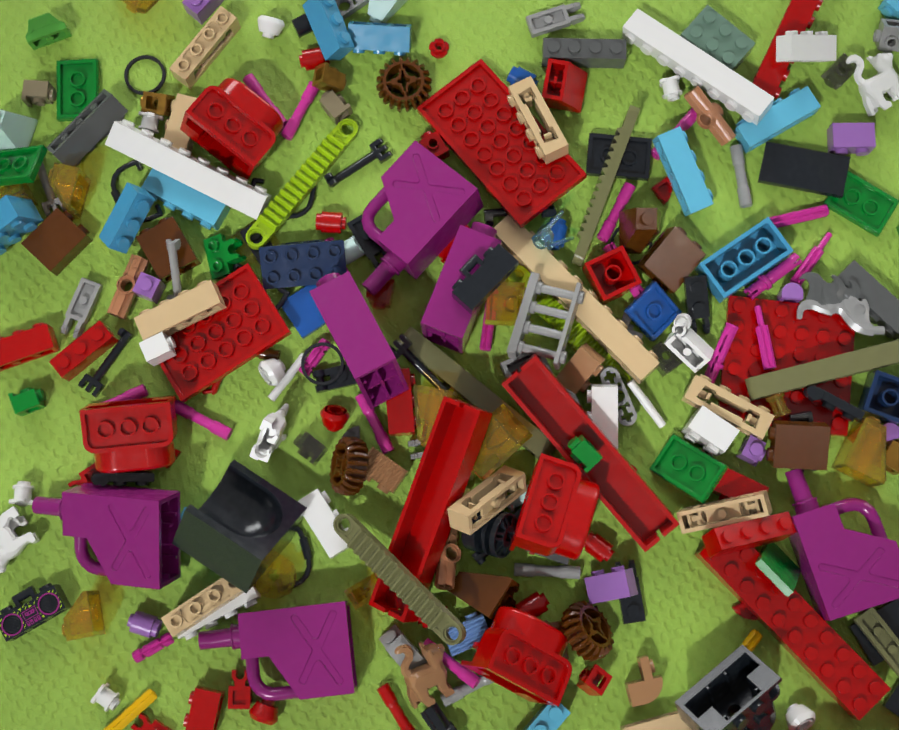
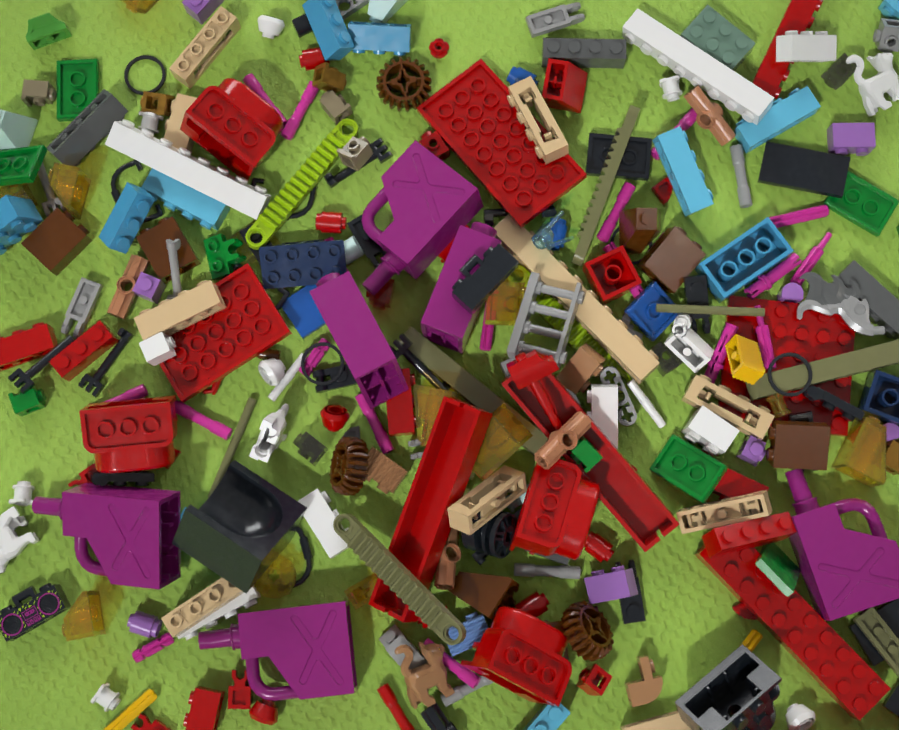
none -> black hinge [8,335,75,394]
none -> olive piece [208,397,257,497]
none -> dark tan brick [337,136,373,171]
none -> red piece [506,350,563,431]
none -> nougat piece [534,411,592,469]
none -> olive piece [656,304,765,317]
none -> yellow brick [725,334,765,385]
none -> black piece [767,353,812,397]

